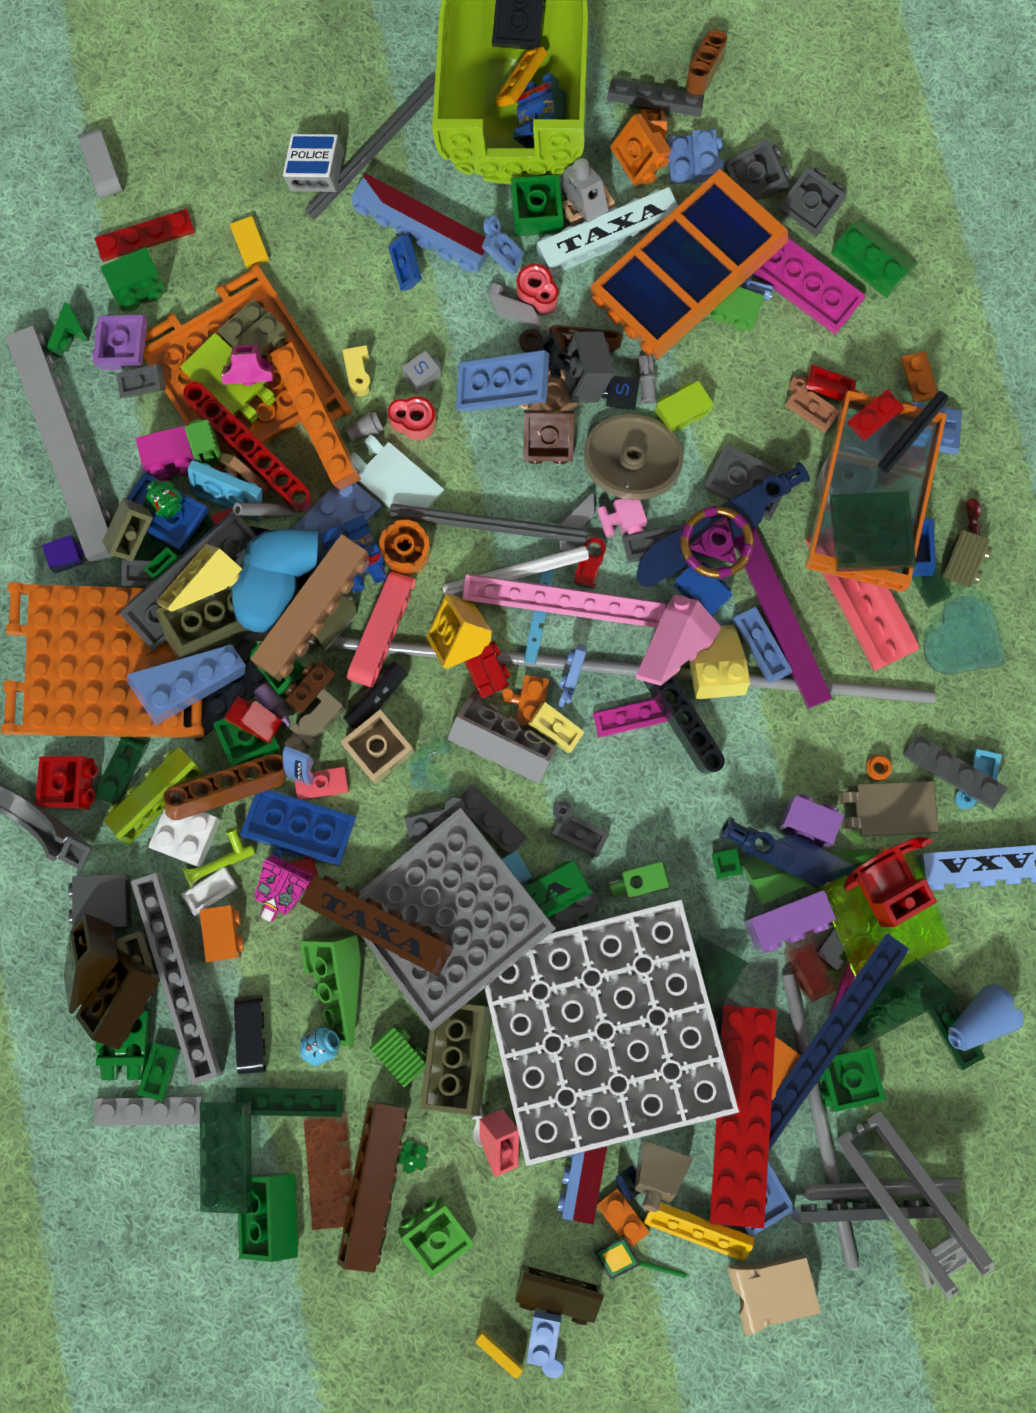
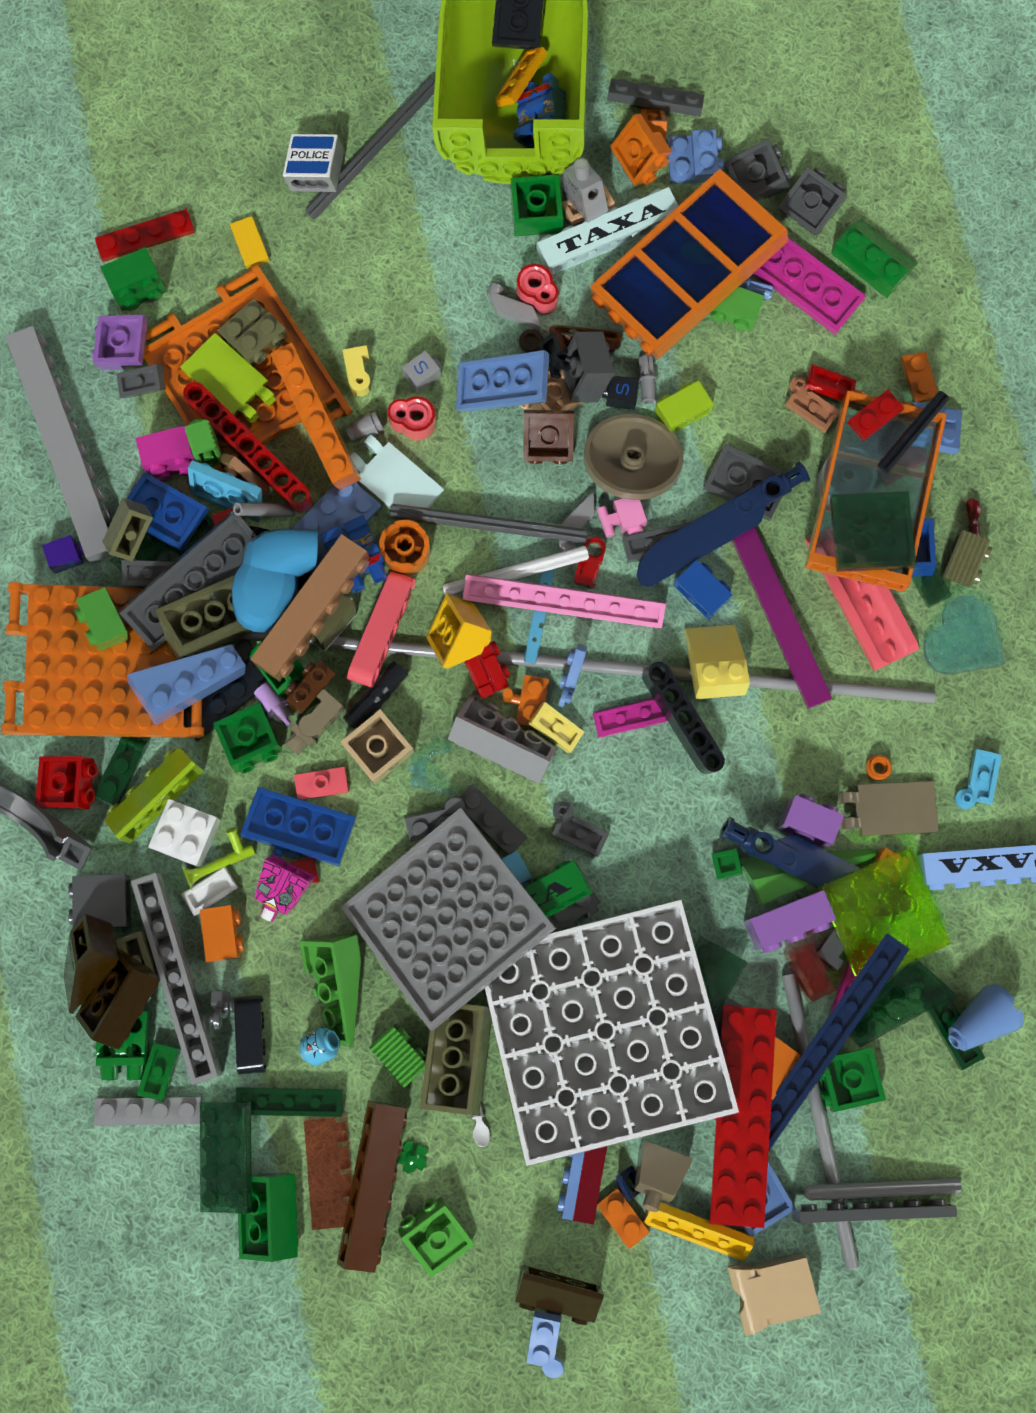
green slope [47,302,89,358] -> none
light grey beam [77,128,123,199] -> none
green piece [144,547,178,580] -> none
green head [145,480,183,519] -> none
light yellow slope [156,544,242,612] -> none
dark orange beam [163,754,286,820] -> none
dark pink brick [221,344,275,386] -> none
red slope [224,697,283,743] -> none
medium blue slope [283,746,315,786] -> none
reddish brown brick [300,875,453,976] -> none
brick [351,173,489,273] -> none
blue plate [388,235,422,291] -> none
yellow tile [476,1329,523,1378] -> none
coral slope [479,1109,519,1177] -> none
medium blue hinge [482,216,524,274] -> none
piece [594,1236,687,1279] -> none
bright green torso [610,862,671,898] -> none
bright pink wedge [636,594,721,686] -> none
magenta piece [680,506,754,578] -> none
dark orange beam [685,29,727,95] -> none
medium blue plate [732,607,793,684] -> none
light grey piece [836,1111,995,1300] -> none
red piece [843,836,937,927] -> none
dark grey plate [904,734,1008,811] -> none
none -> bright green brick [74,587,128,652]
none -> dark grey hinge [209,991,234,1030]

